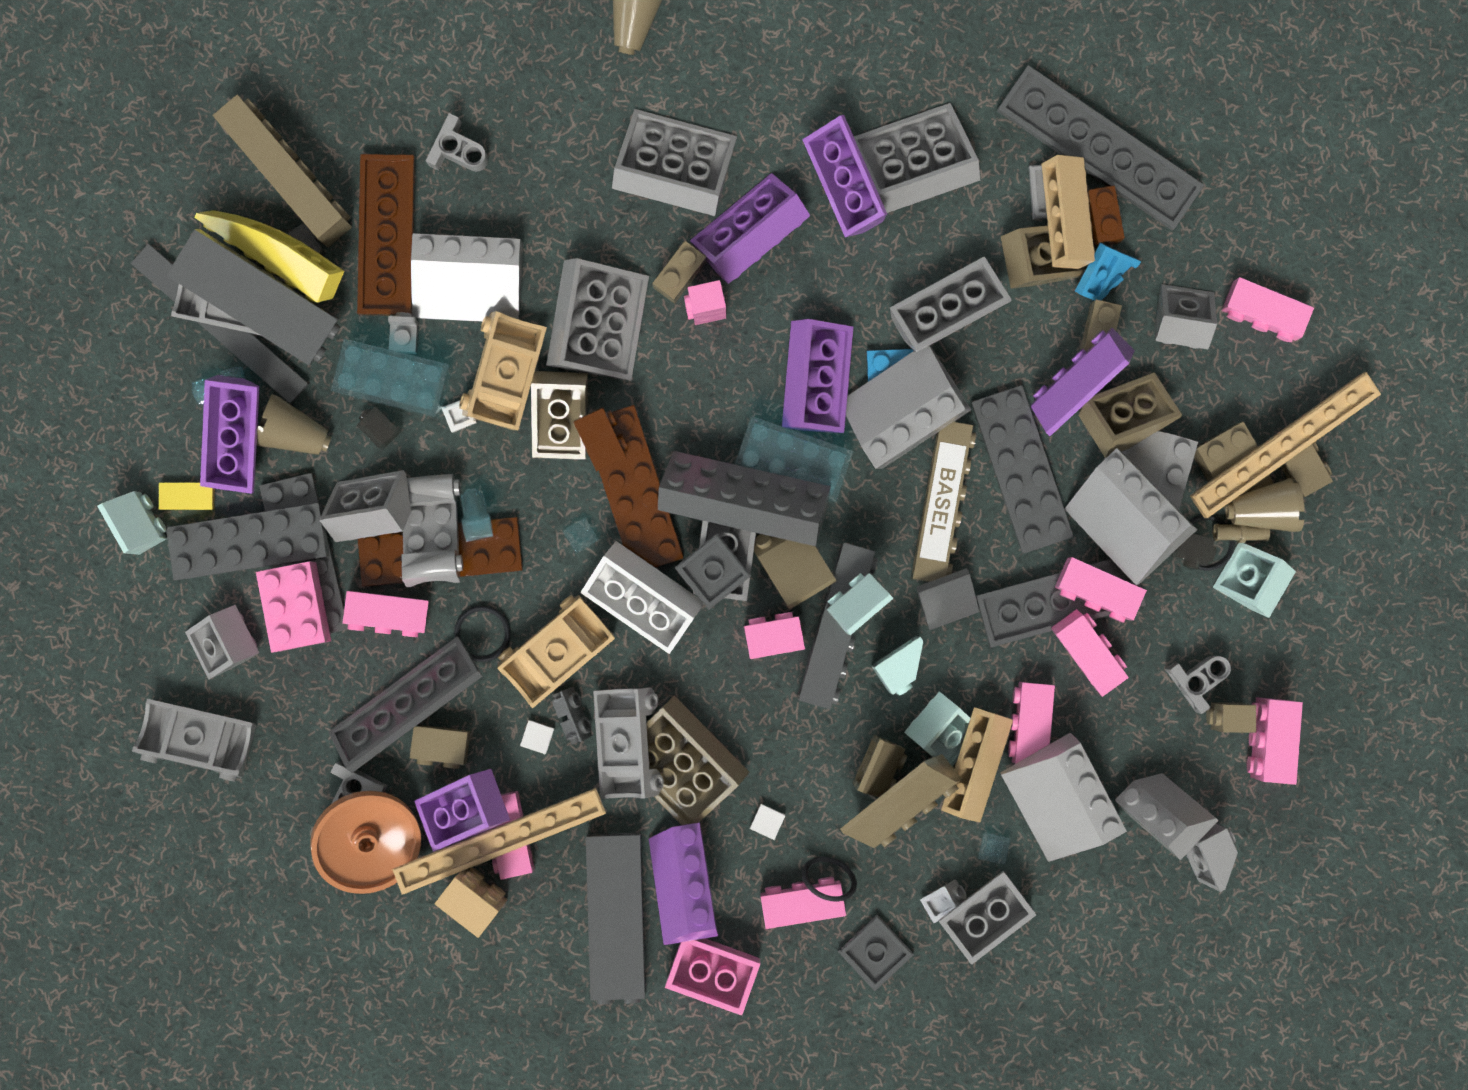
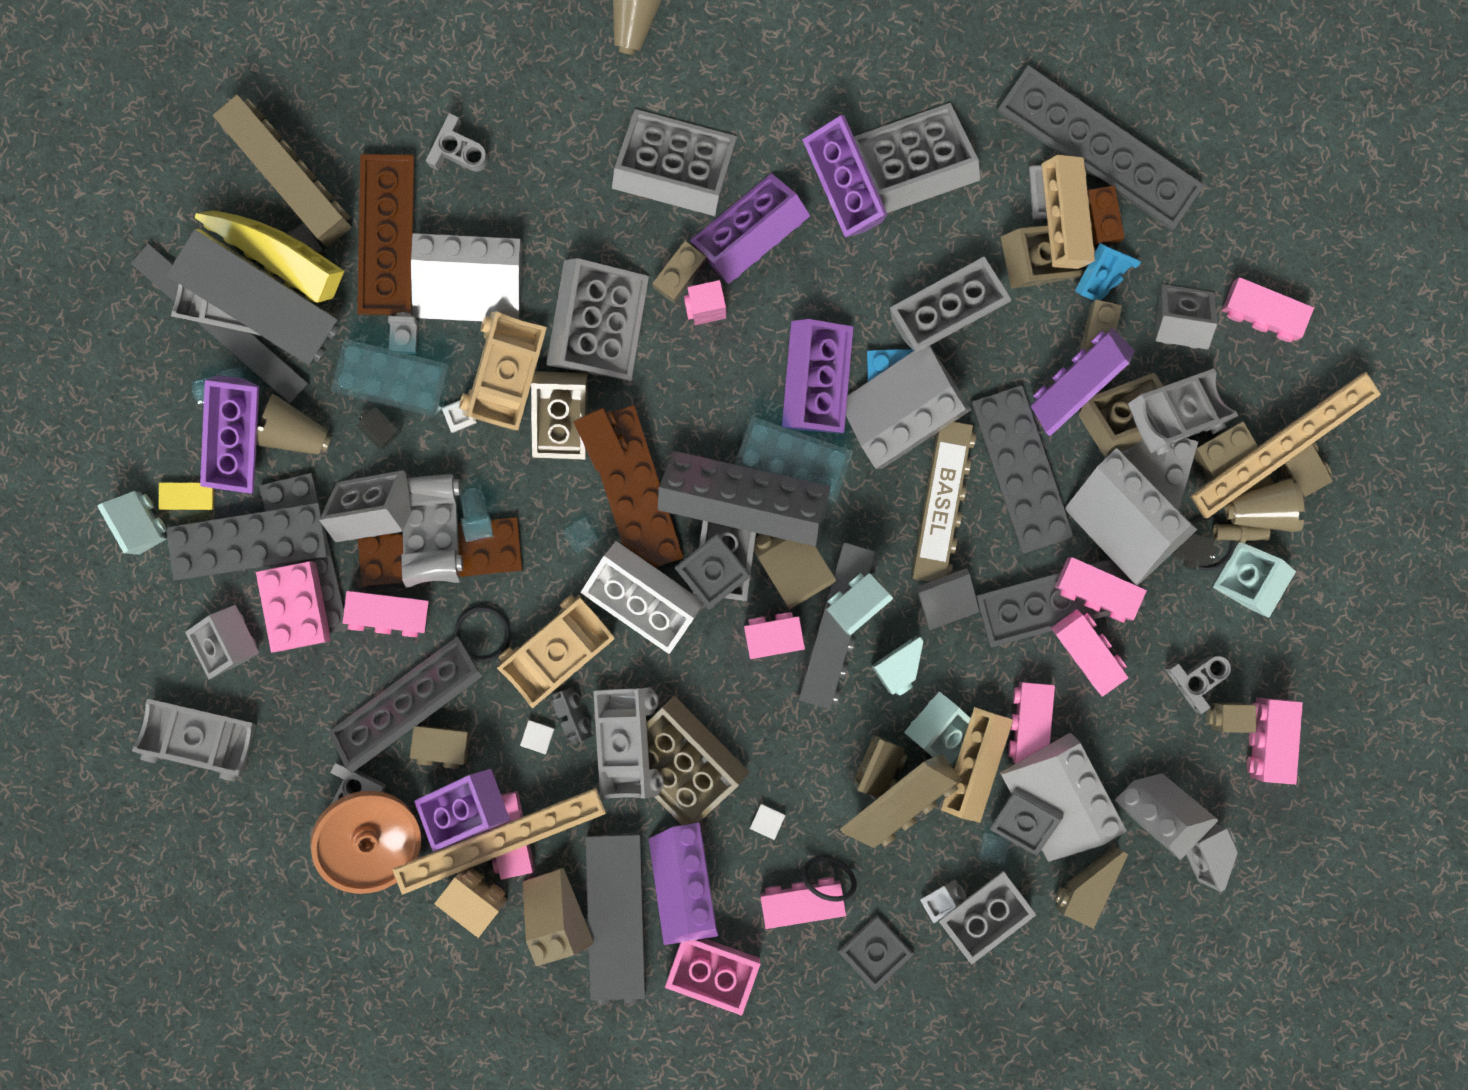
none -> dark tan slope [523,868,594,966]
none -> dark grey tile [990,787,1064,856]
none -> dark tan slope [1054,846,1128,929]
none -> light grey piece [1128,369,1238,456]

